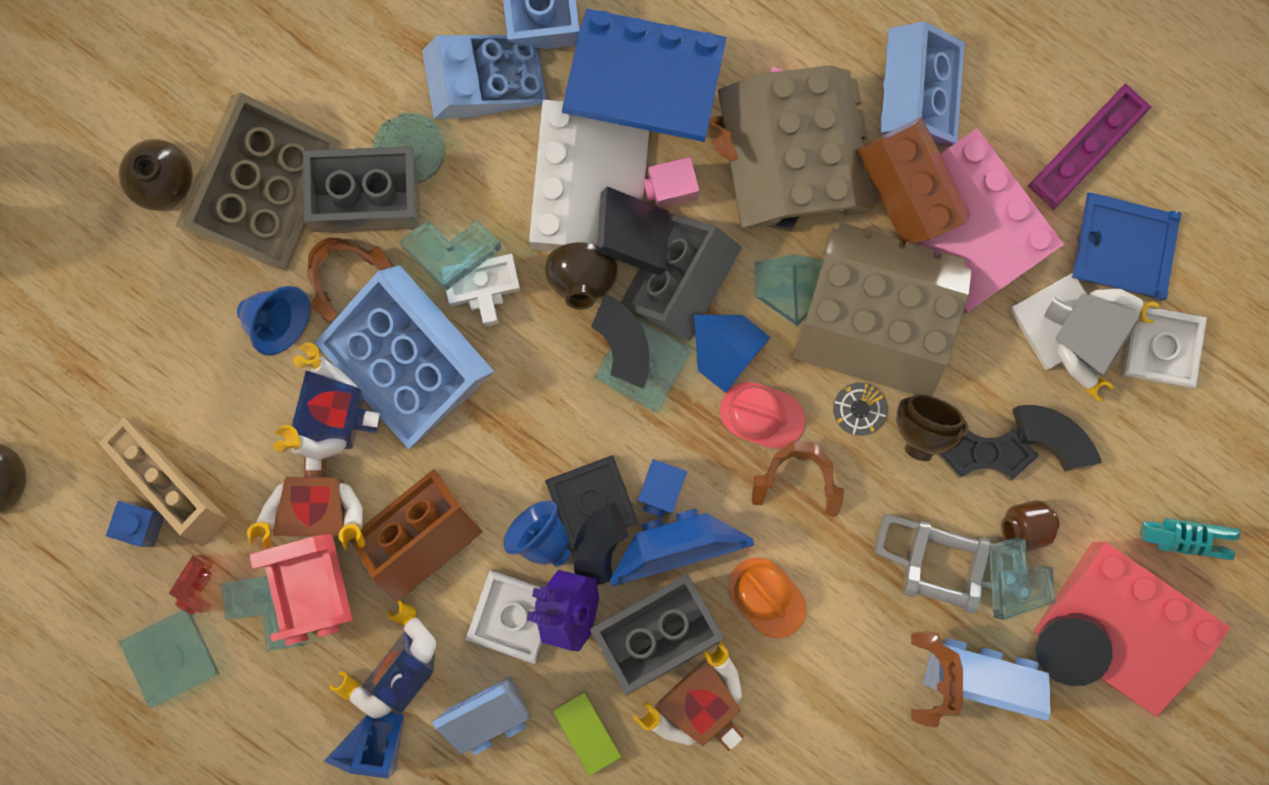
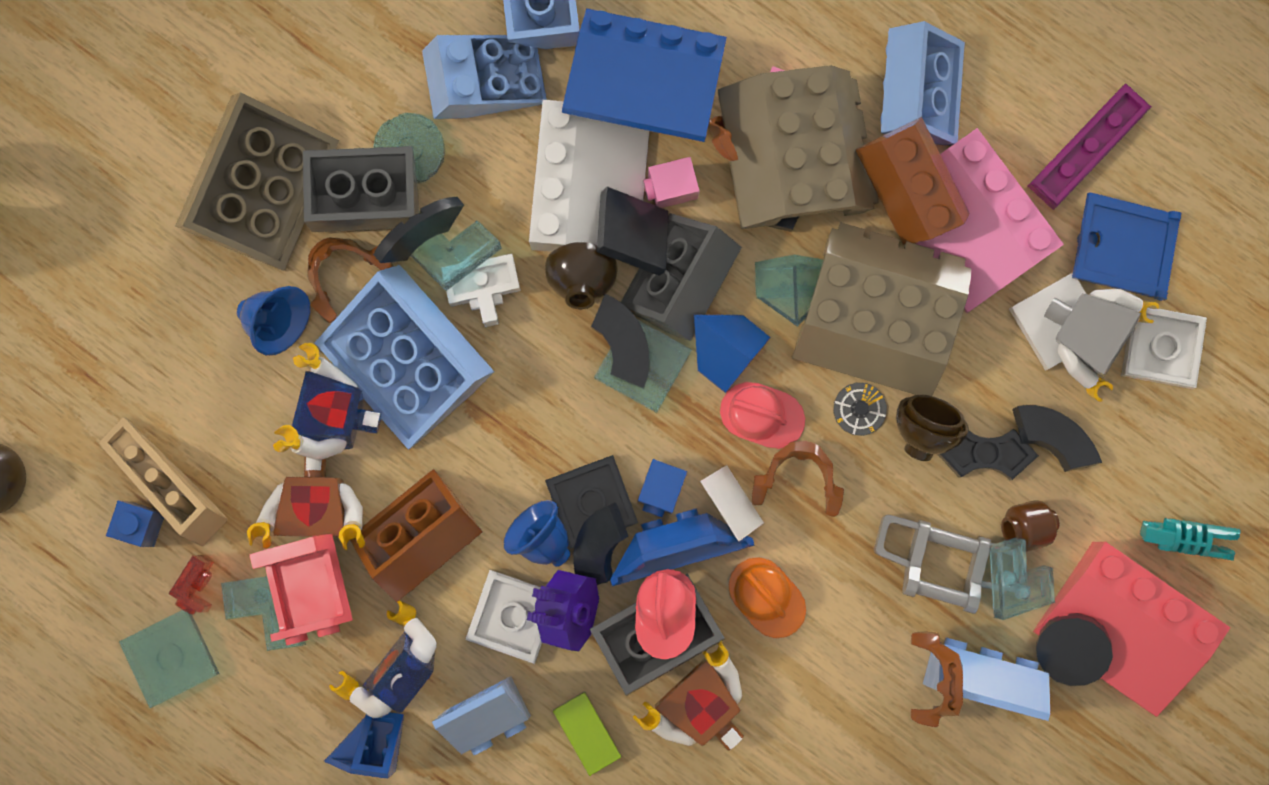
dark brown piece [119,139,193,211] -> none
none -> black tile [373,197,464,263]
none -> coral piece [635,569,696,660]
none -> white sticker [700,465,764,541]

